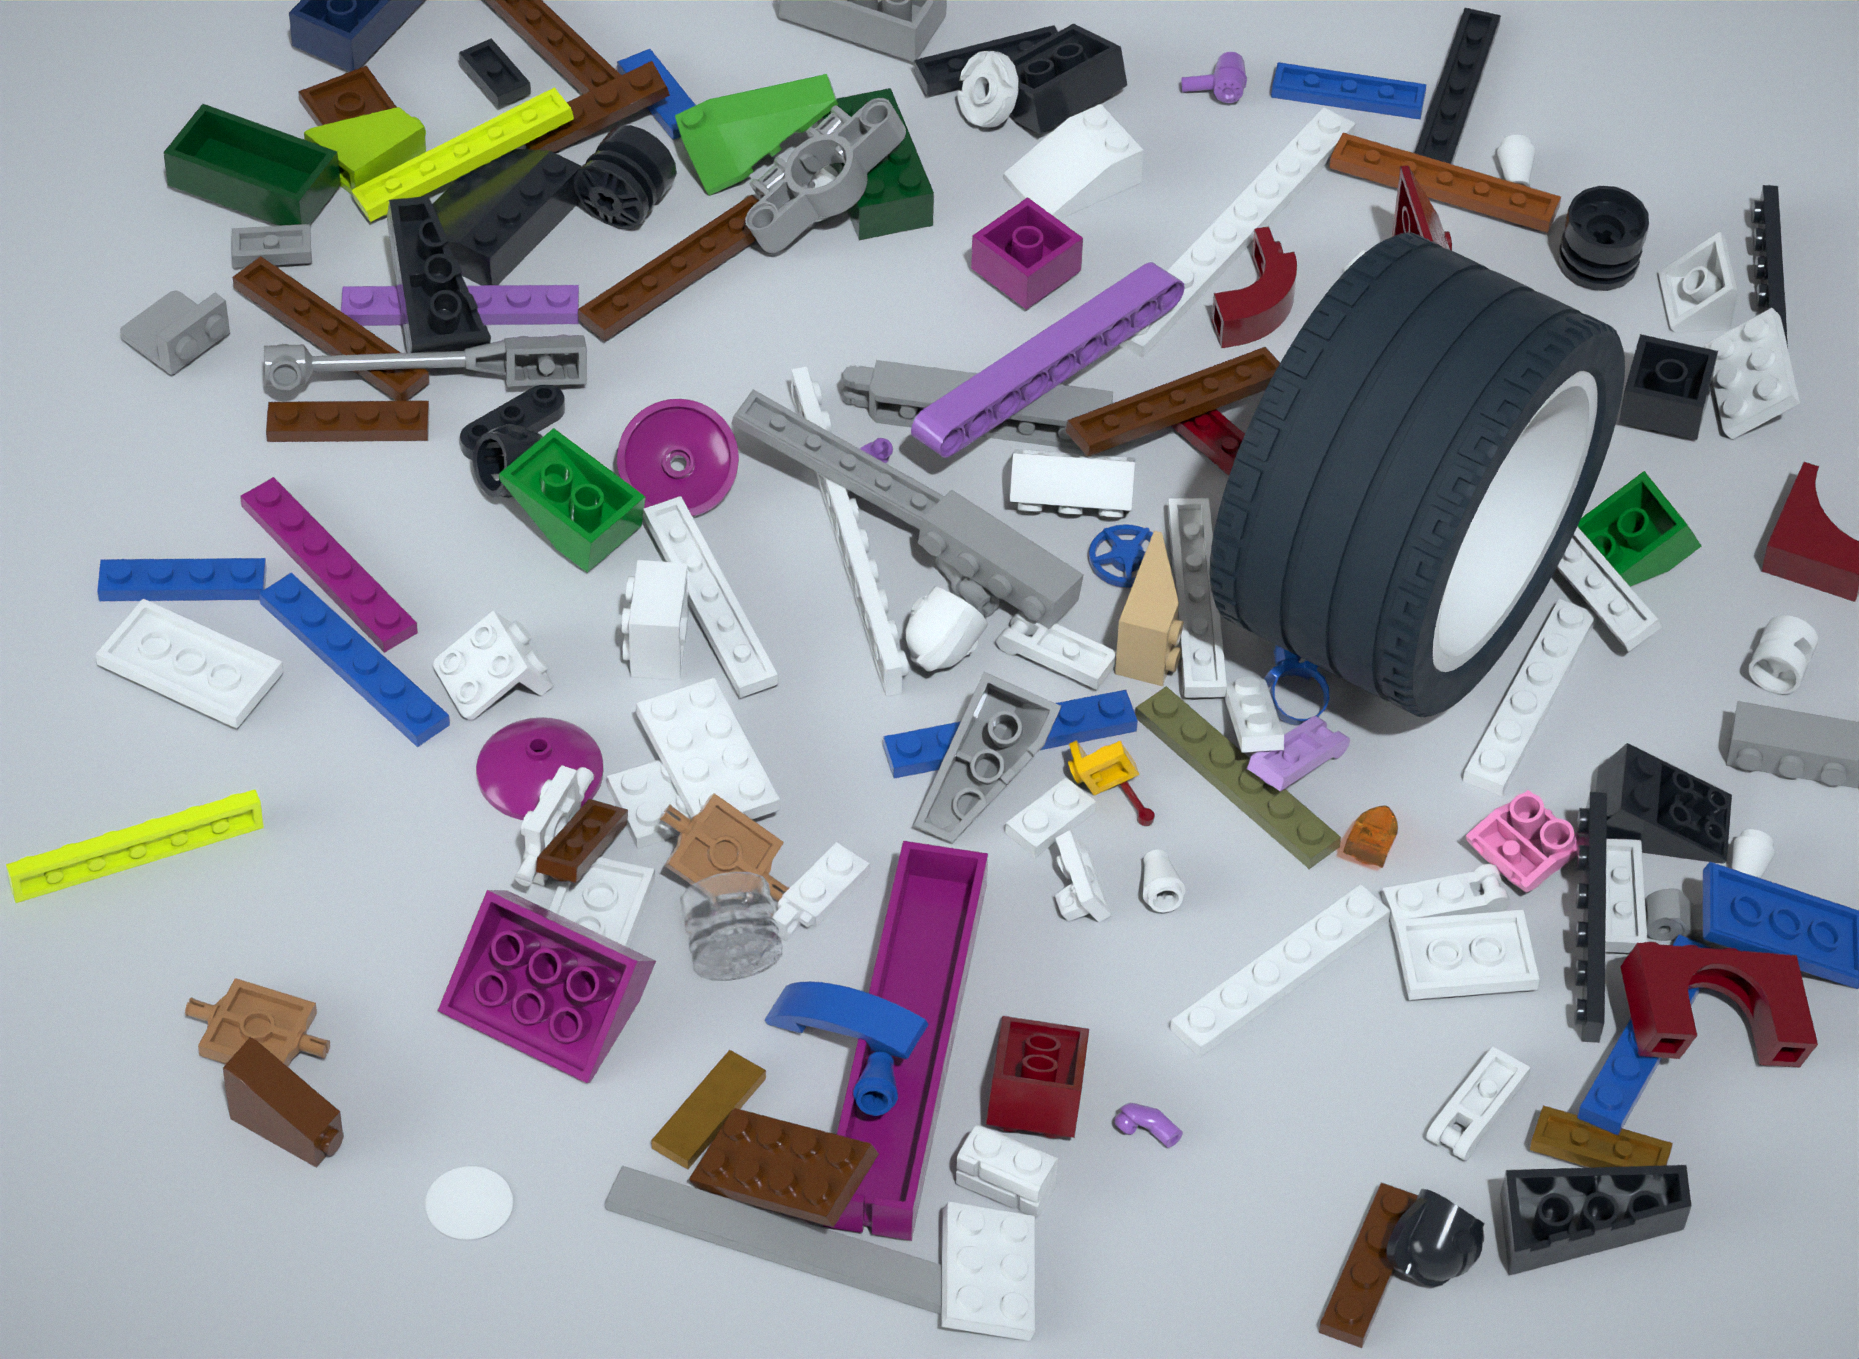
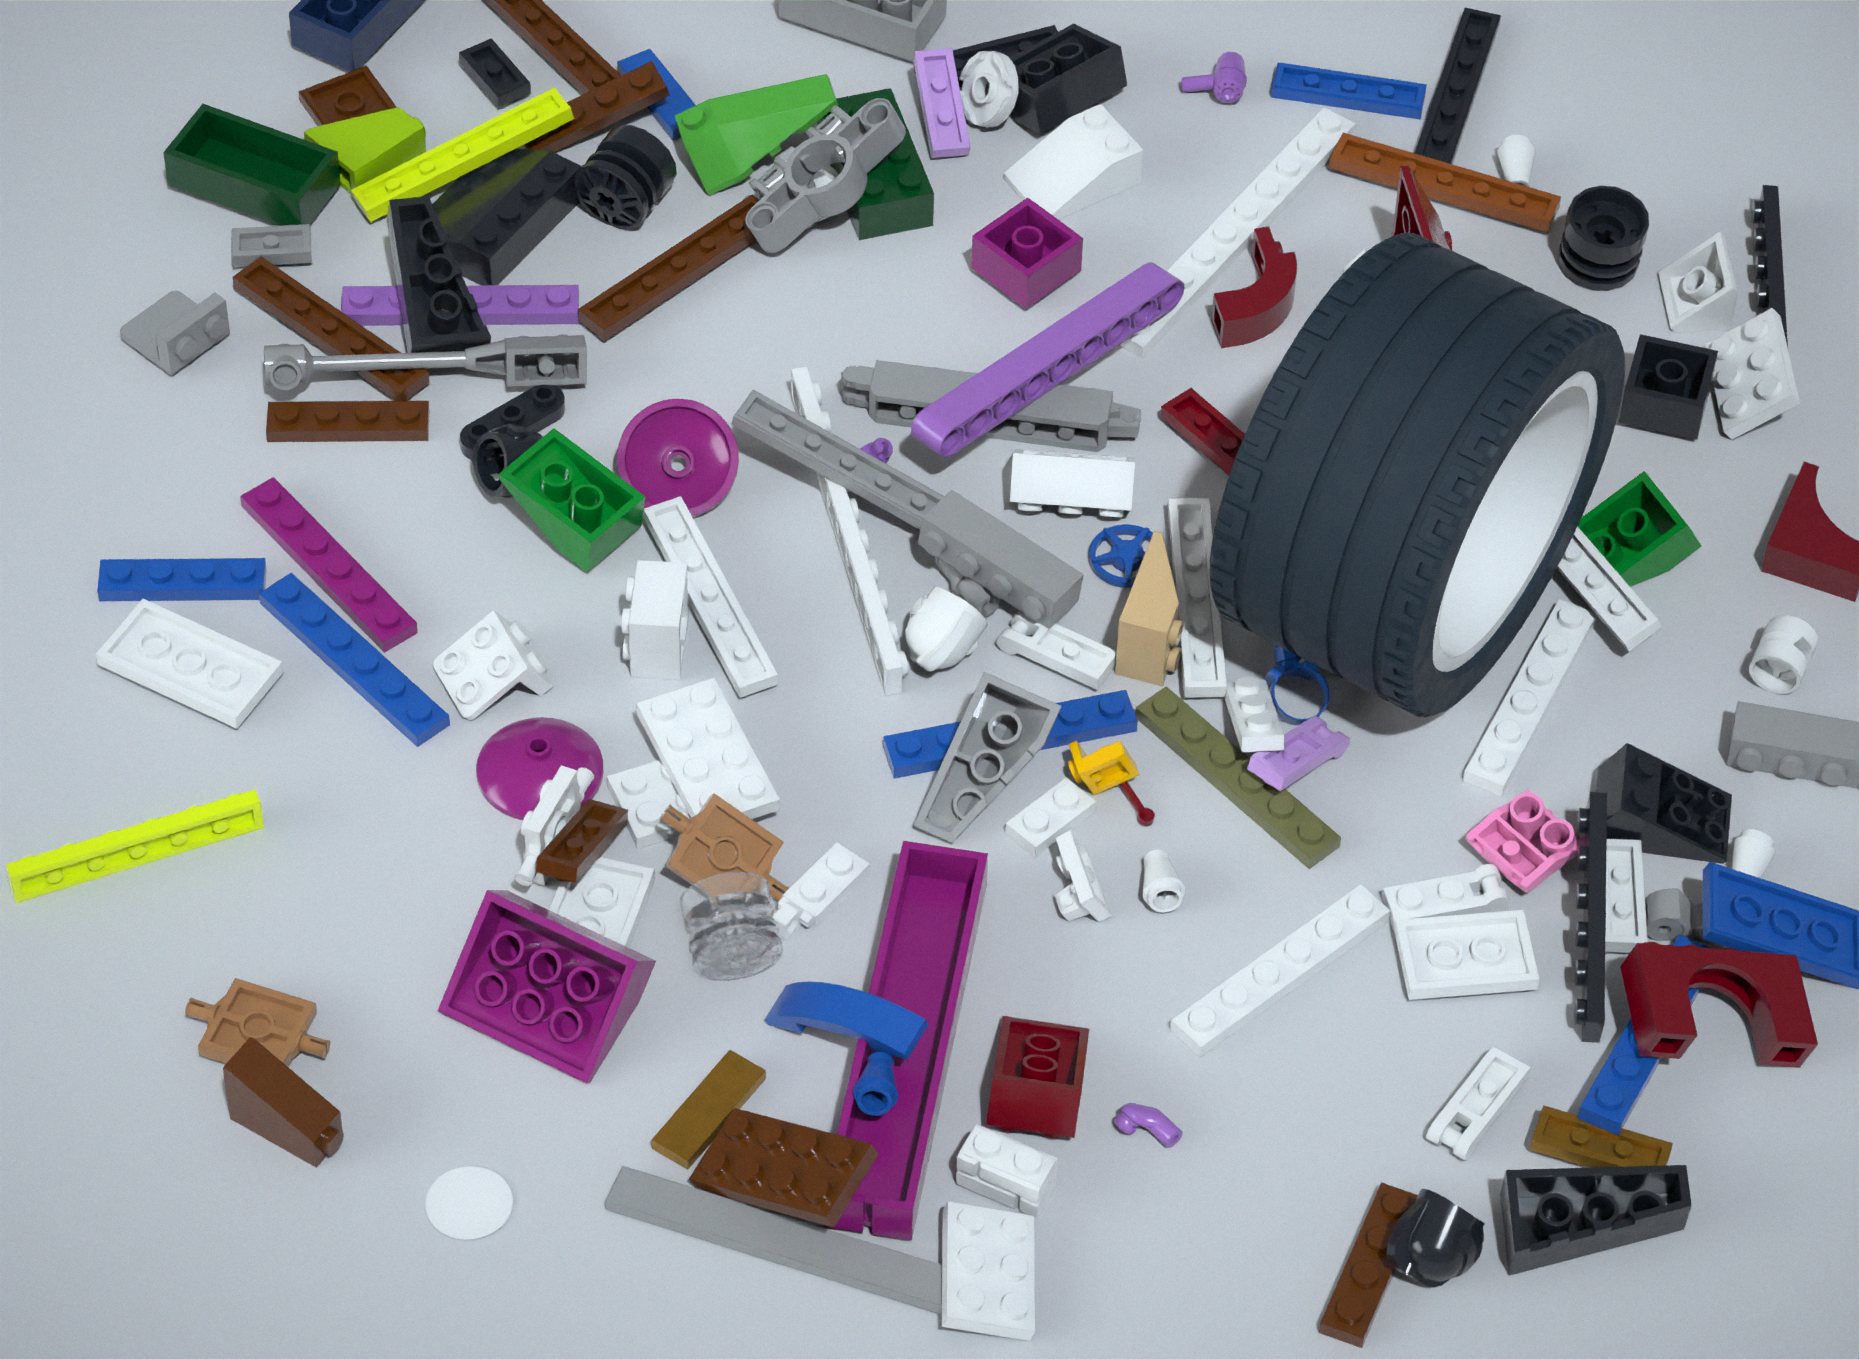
reddish brown plate [1066,347,1280,457] -> none
clear orange plate [1343,805,1398,868] -> none
none -> lavender plate [913,48,971,158]

